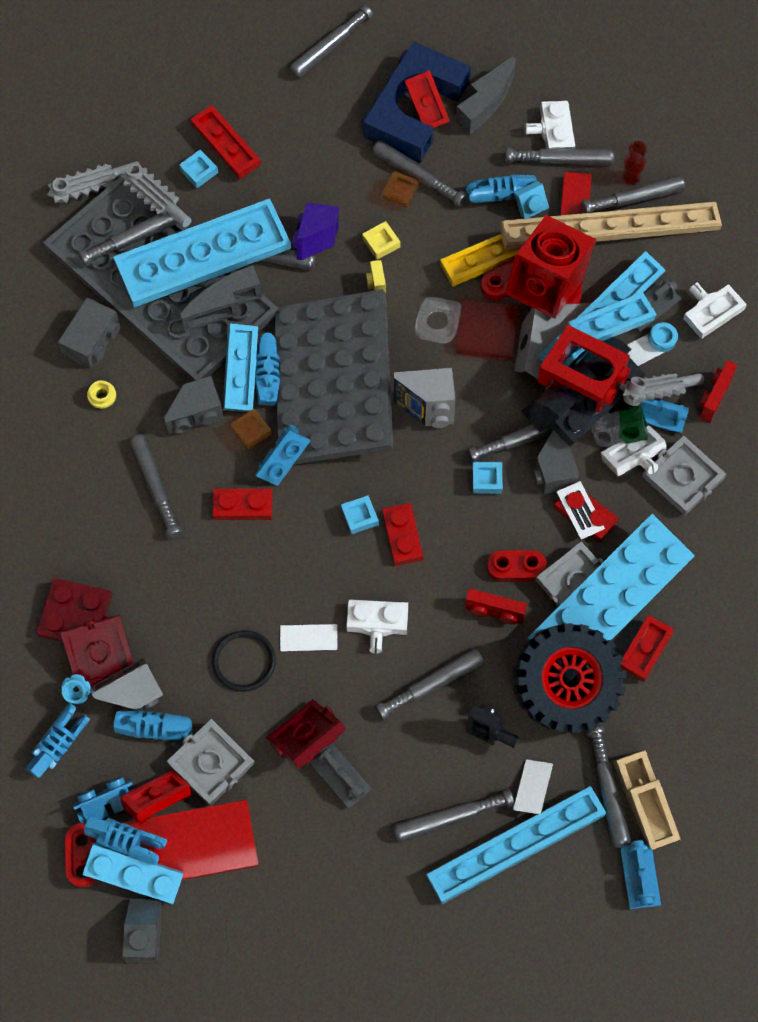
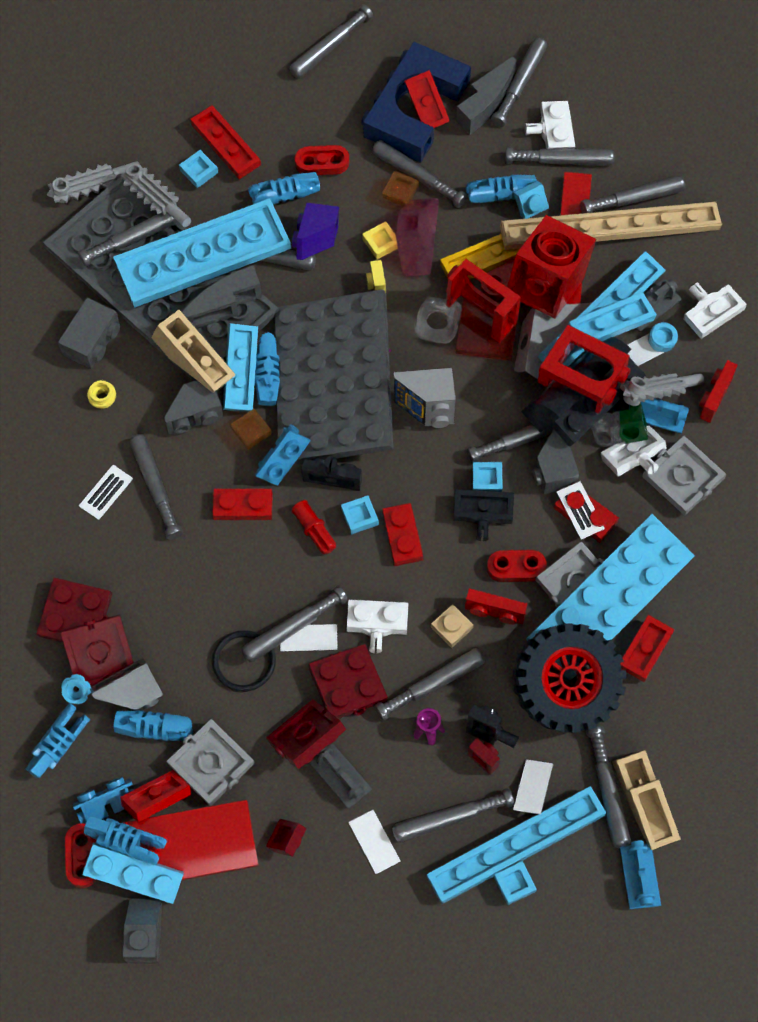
clear red pin [623,140,647,185] -> none
none -> white sticker [79,465,133,520]
none -> tan slope [151,310,235,393]
none -> flat silver piece [242,586,348,662]
none -> dark azure hinge [248,172,320,204]
none -> dark red plate [266,819,306,857]
none -> red axle [291,500,336,554]
none -> red plate [295,145,350,175]
none -> black plate [302,457,362,491]
none -> dark red plate [308,644,388,719]
none -> white sticker [348,810,400,874]
none -> clear pink slope [396,198,439,276]
none -> magenta piece [414,708,445,746]
none -> tan plate [431,604,474,648]
none -> red panel [446,259,521,343]
none -> black plate [454,489,514,541]
none -> dark red plate [468,738,500,775]
none -> flat silver piece [491,37,548,127]
none -> medium azure plate [494,861,537,905]

